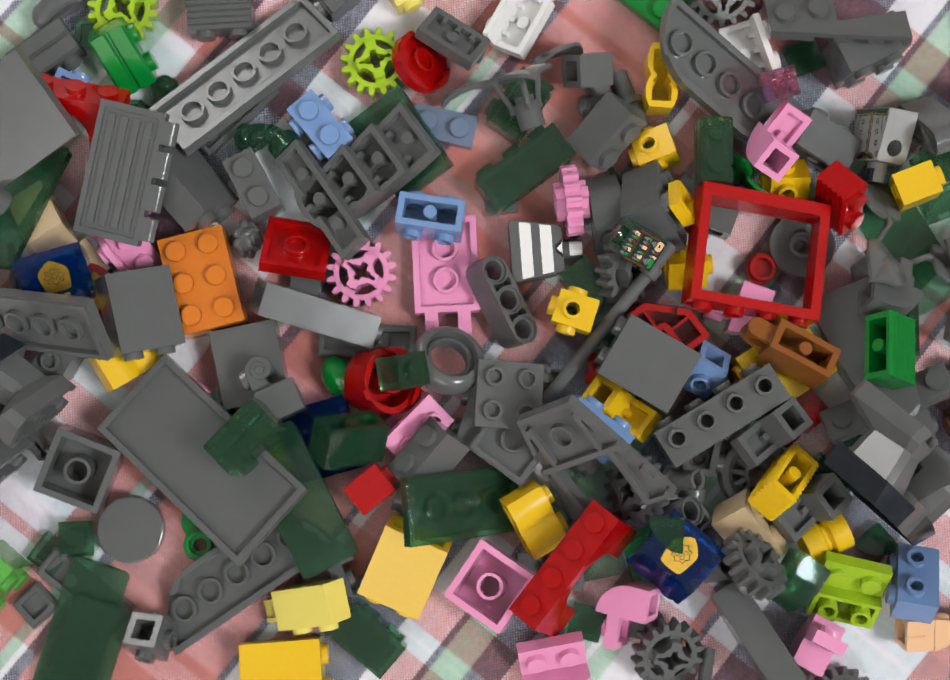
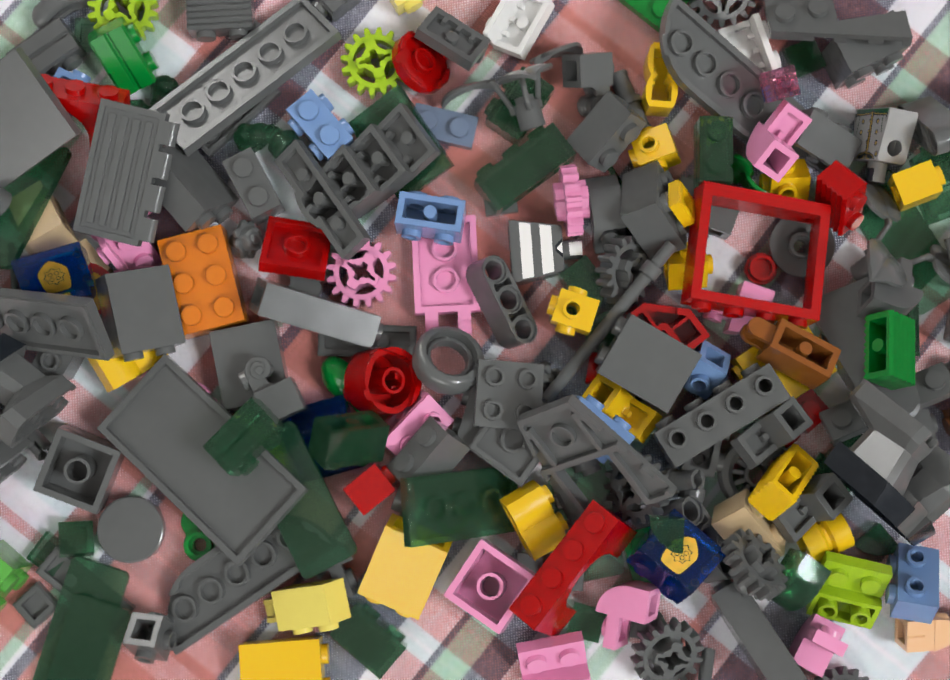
clear green brick [375,350,431,392] -> none
brick [608,216,667,272] -> none

